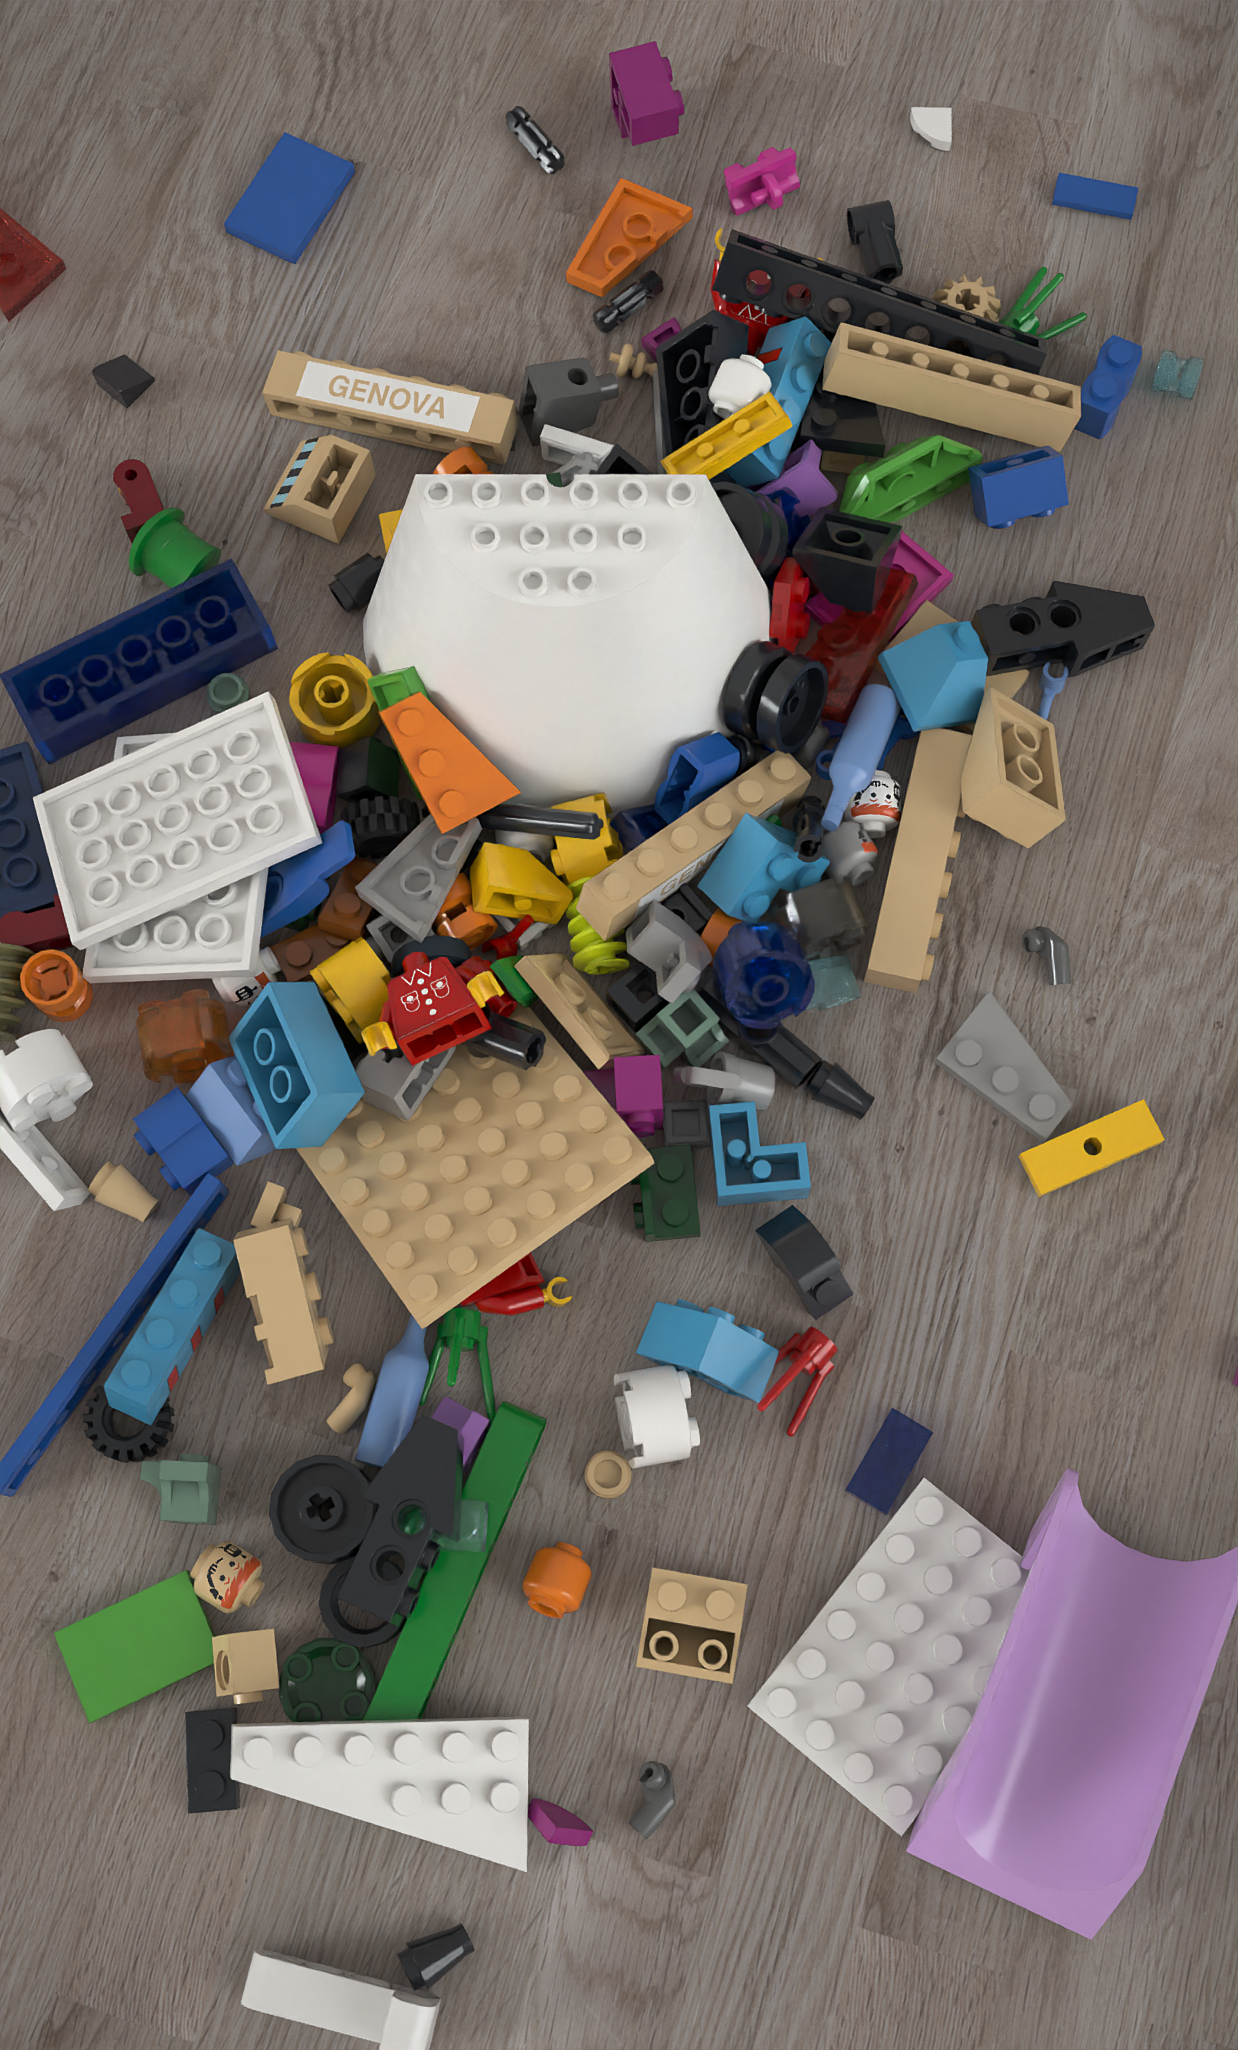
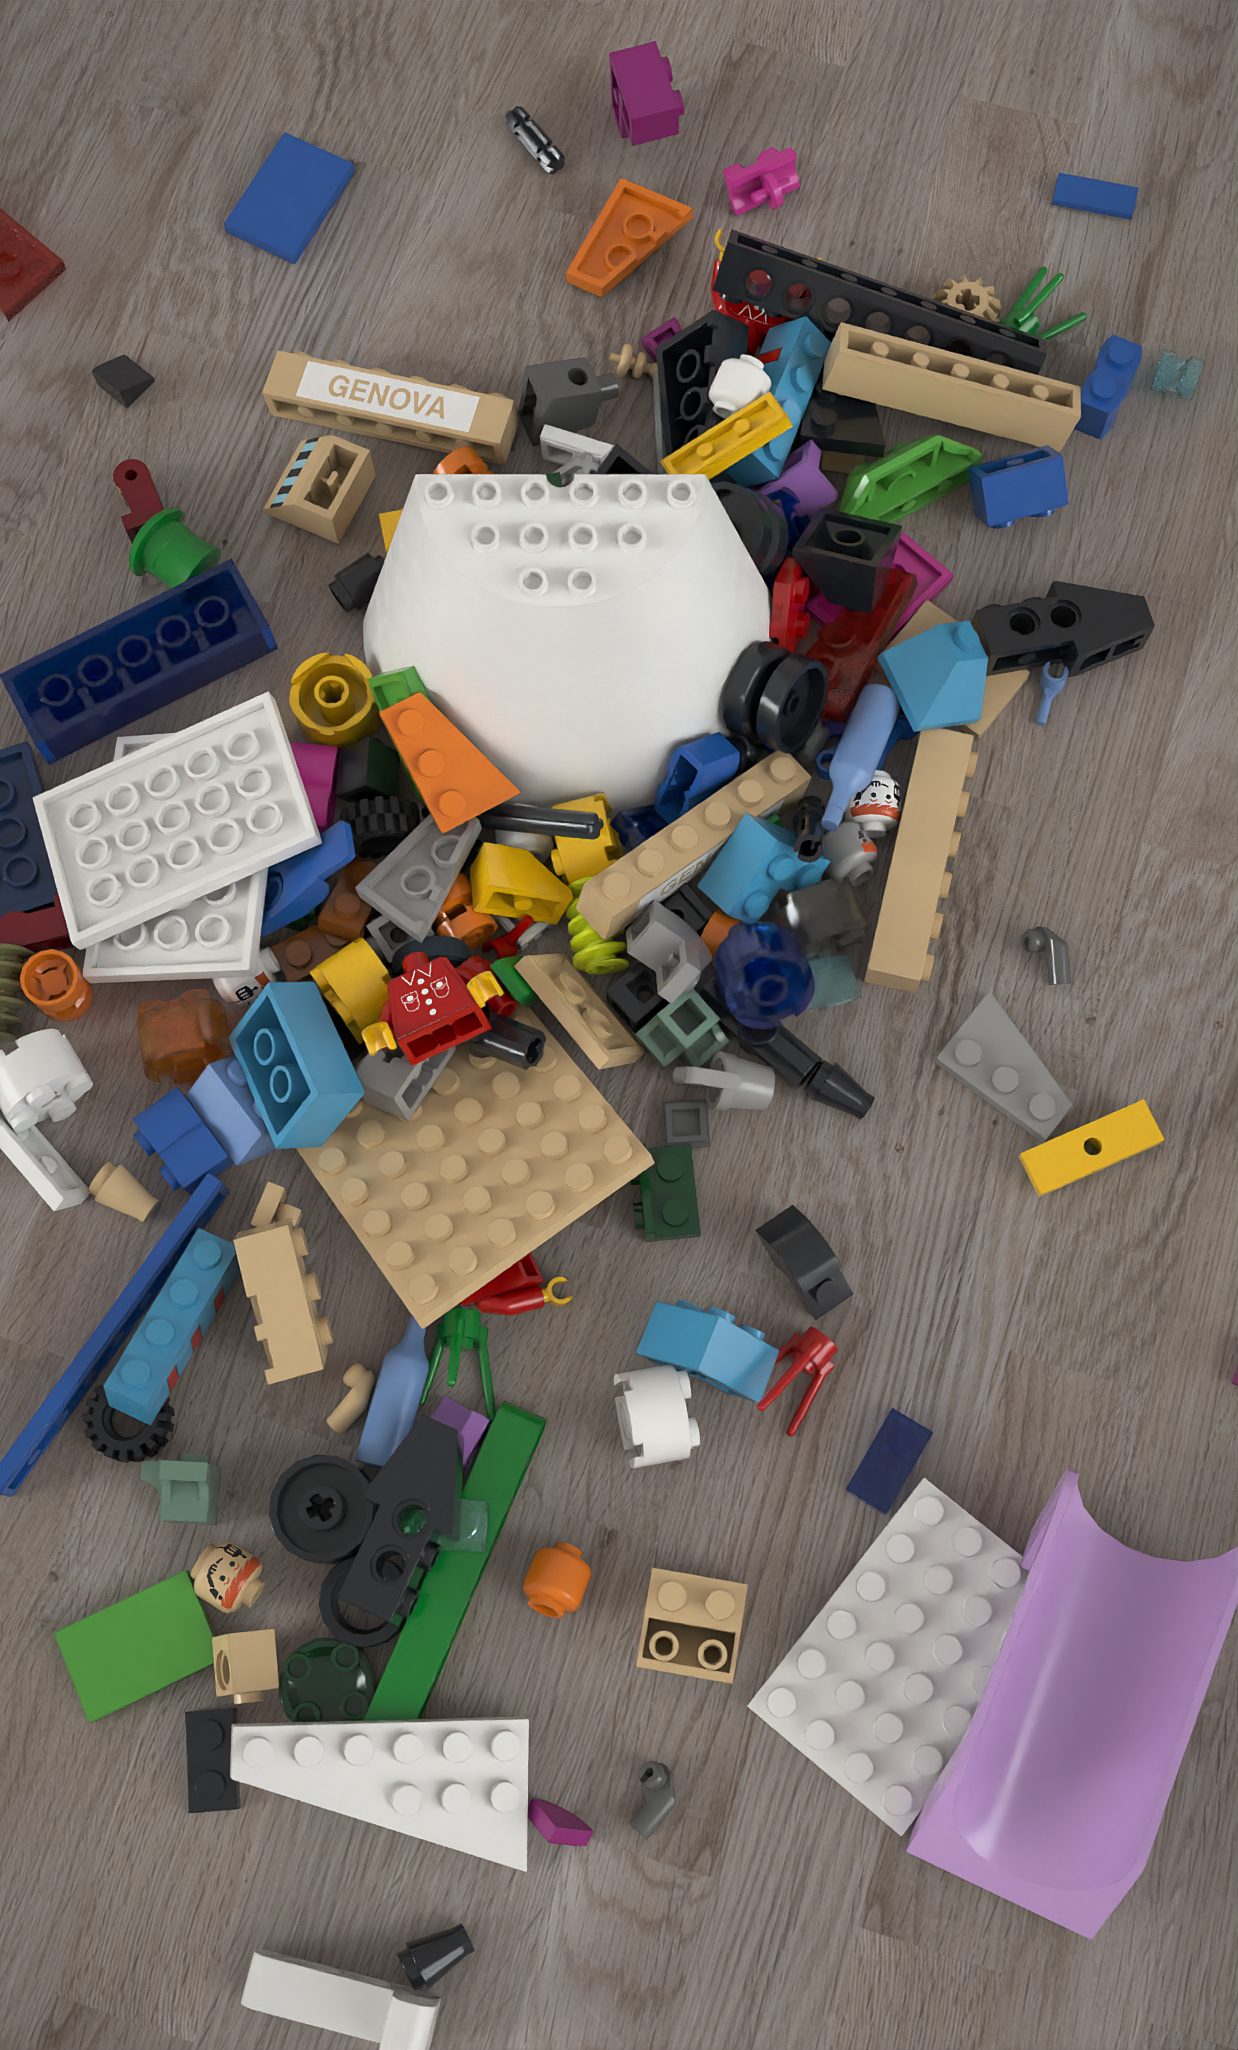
sand green plate [206,673,250,714] -> none
magenta brick [582,1055,664,1138] -> none
tan tile [585,1450,632,1499] -> none
black axle [593,270,664,333] -> none
dark azure brick [708,1101,811,1207] -> none
black piece [847,200,903,284] -> none
white tile [910,107,952,151] -> none
tan slope [960,687,1066,848] -> none

